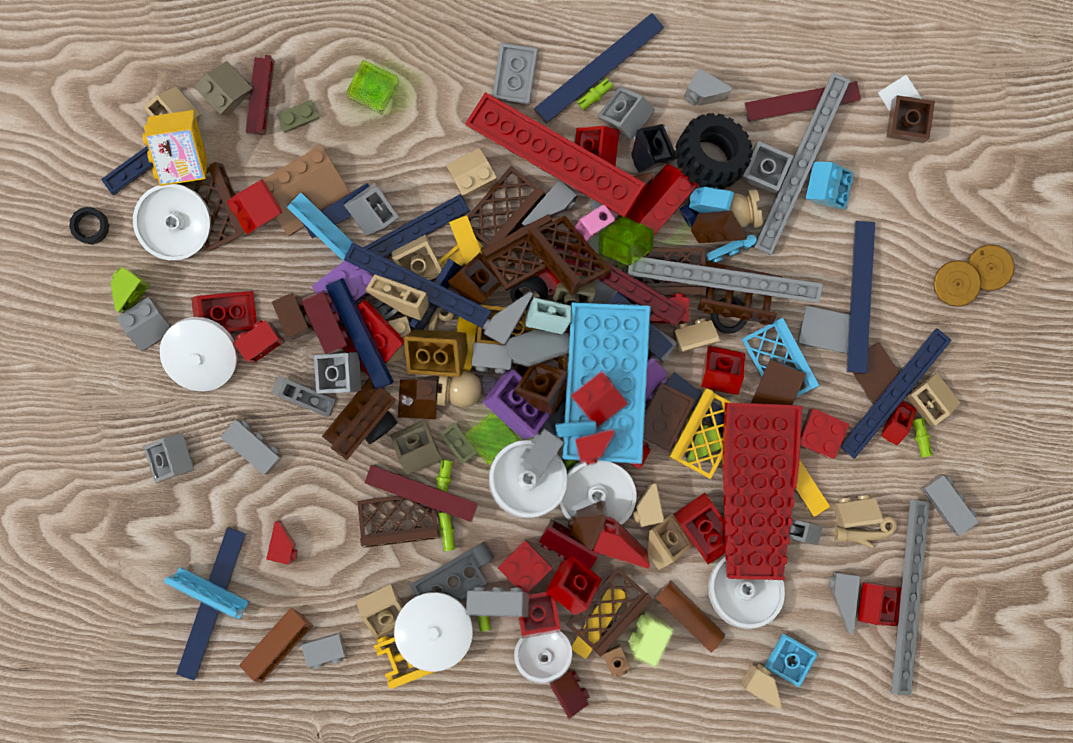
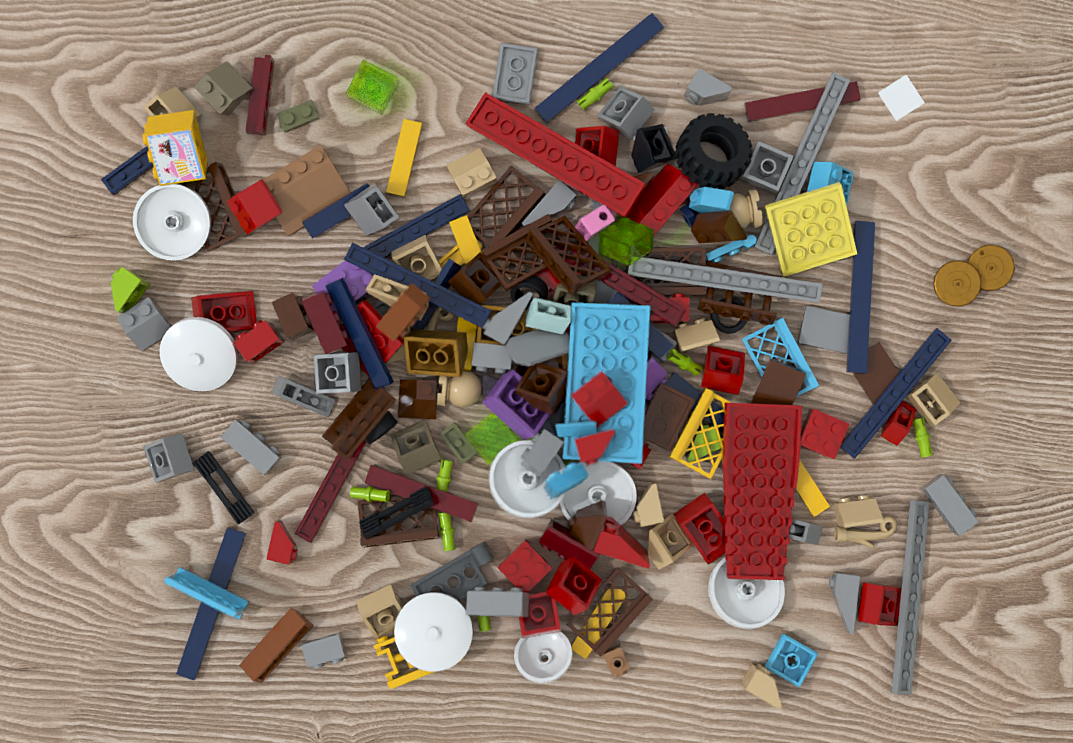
black tyre [69,207,109,245] -> none
medium azure fence [287,192,354,261] -> none
dark red slope [549,667,590,719] -> none
yellowish green brick [628,611,673,667] -> none
dark orange brick [655,580,725,653] -> none
reddish brown brick [886,95,935,143] -> none
none -> black container [193,451,255,524]
none -> dark red tile [294,440,367,543]
none -> lime pin [350,486,390,502]
none -> black container [359,486,434,539]
none -> dark orange brick [376,283,430,342]
none -> yellow tile [386,119,422,197]
none -> medium azure brick [543,461,589,500]
none -> lime pin [667,349,703,376]
none -> light yellow plate [764,182,857,277]

